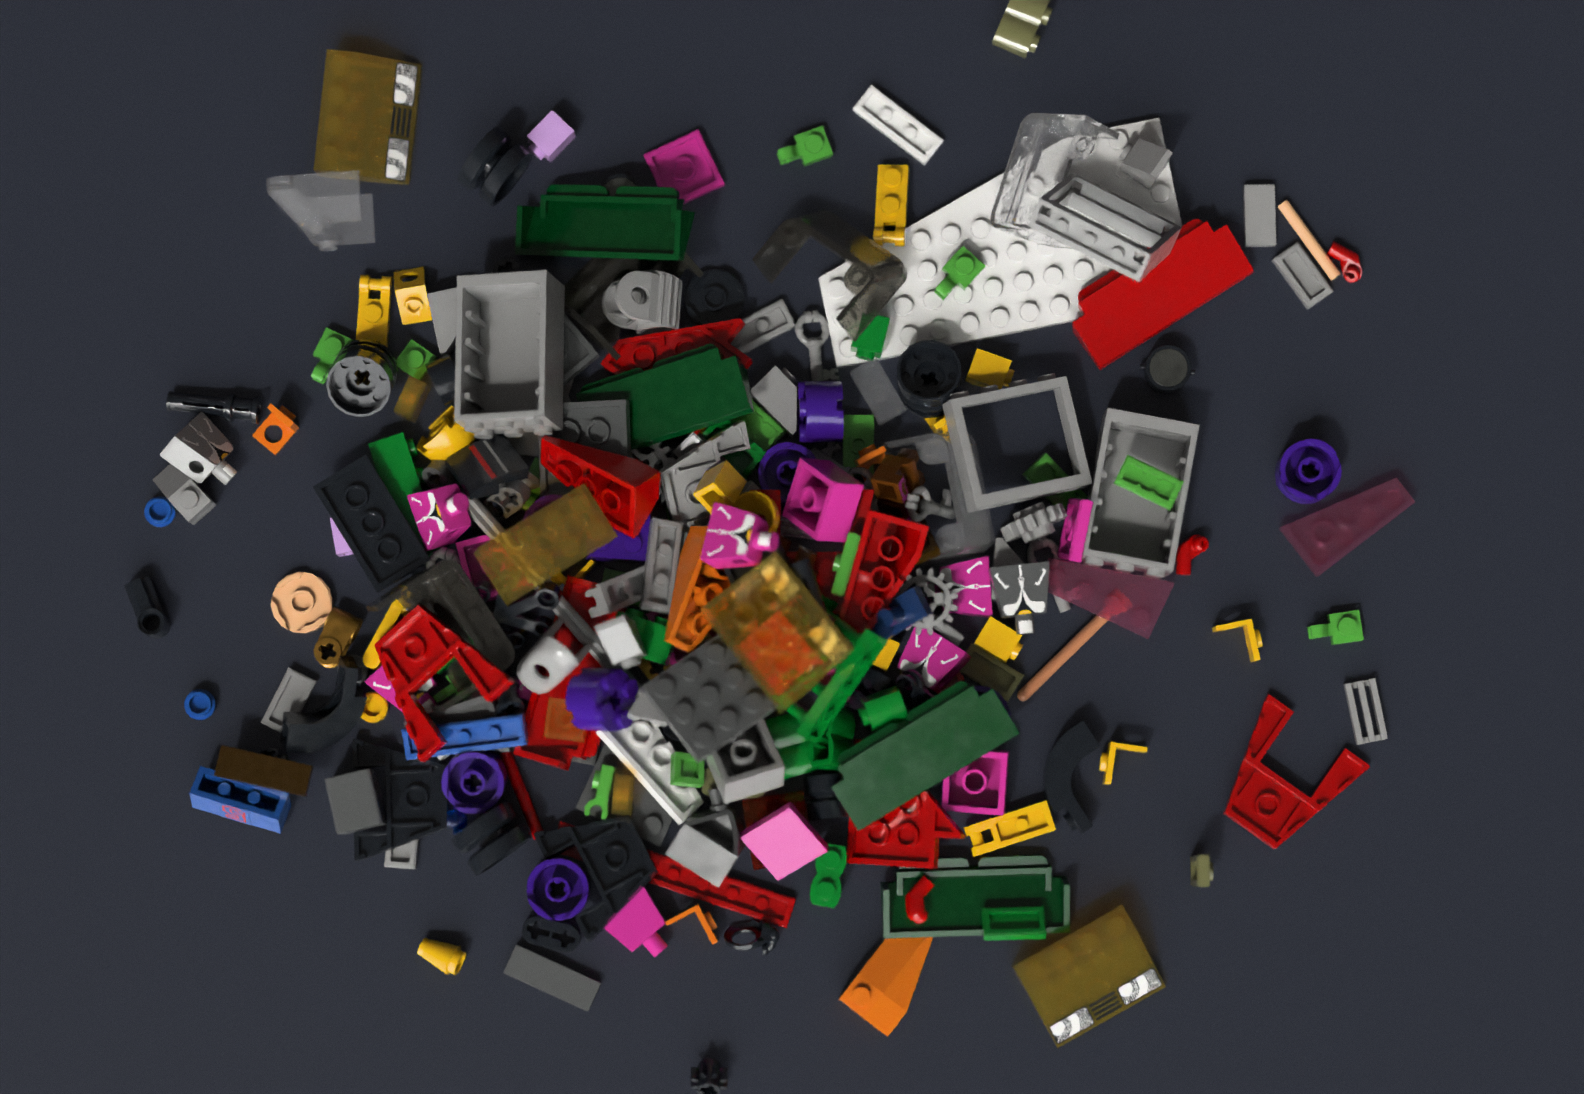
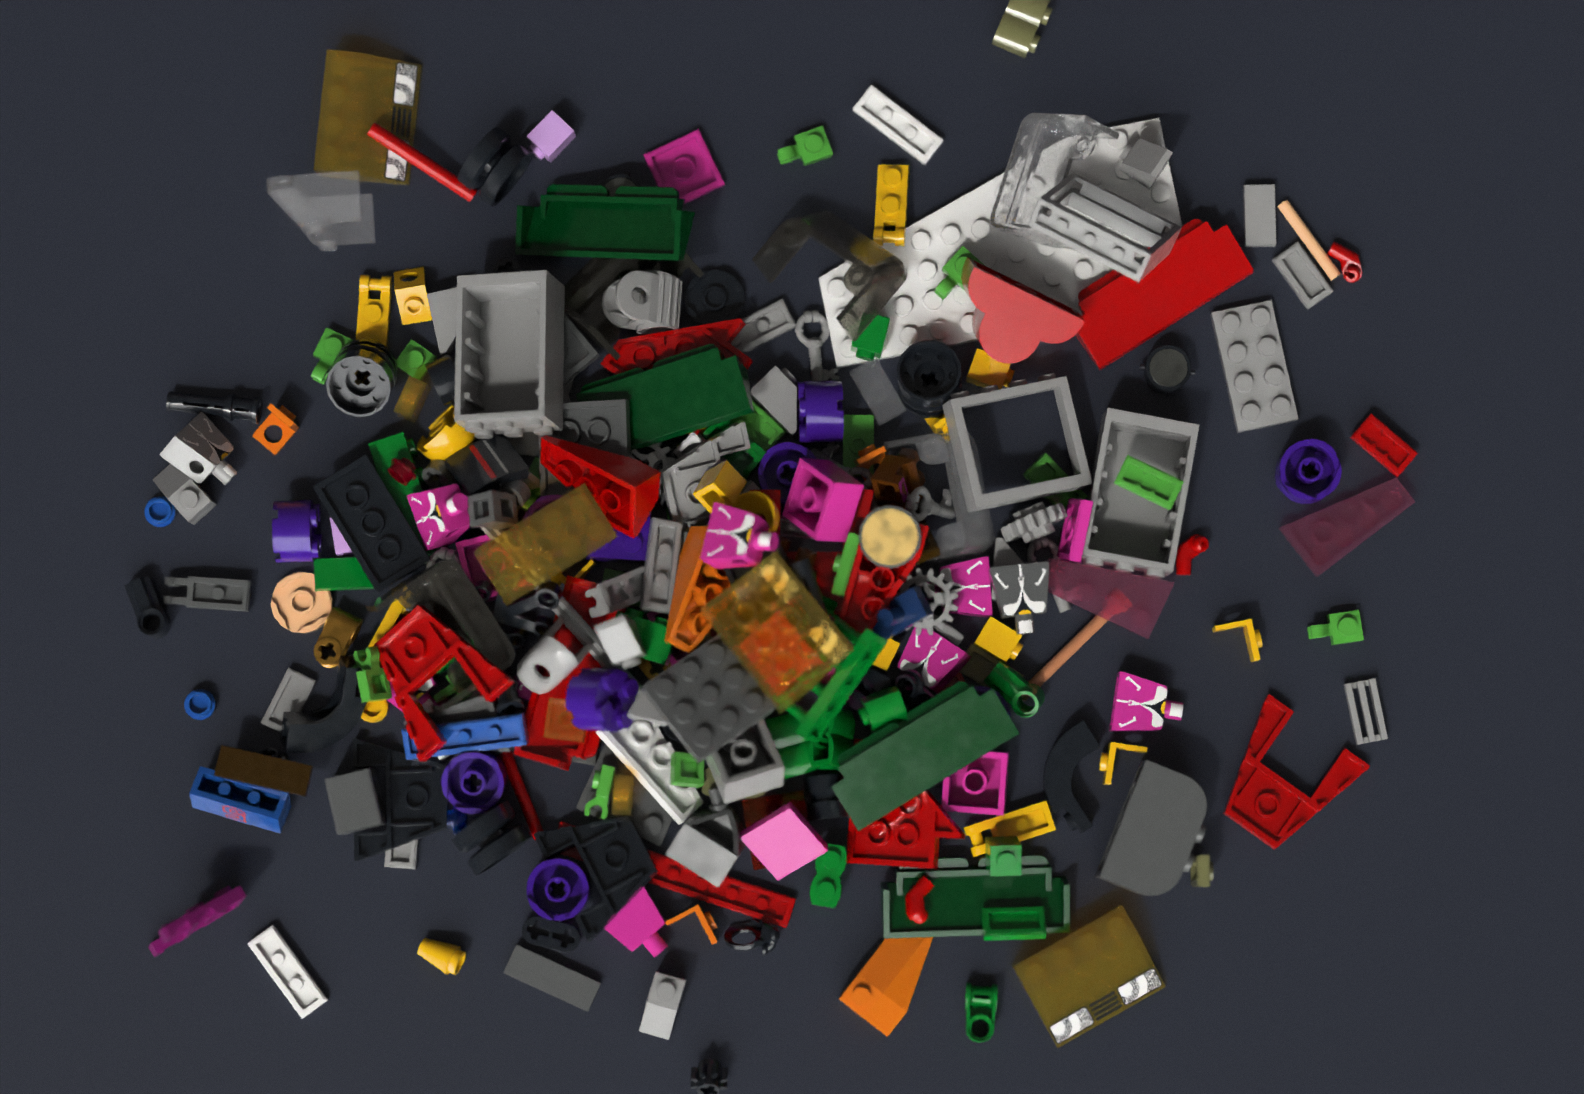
none -> magenta wing [148,885,246,958]
none -> dark grey hinge [163,576,252,612]
none -> white tile [247,925,328,1019]
none -> dark purple brick [272,500,322,563]
none -> green tile [313,557,374,591]
none -> bright green plate [354,647,392,703]
none -> red piece [366,122,478,202]
none -> dark red plate [387,457,417,485]
none -> dark grey brick [468,490,519,530]
none -> light grey slope [639,971,687,1040]
none -> pearl gold tile [858,505,922,568]
none -> brick [961,257,1085,363]
none -> green piece [965,982,998,1043]
none -> green piece [983,660,1045,718]
none -> green brick [985,836,1022,876]
none -> dark grey brick [1094,760,1207,895]
none -> dark pink torso [1109,671,1183,732]
none -> light grey plate [1210,300,1298,433]
none -> red plate [1350,413,1418,477]

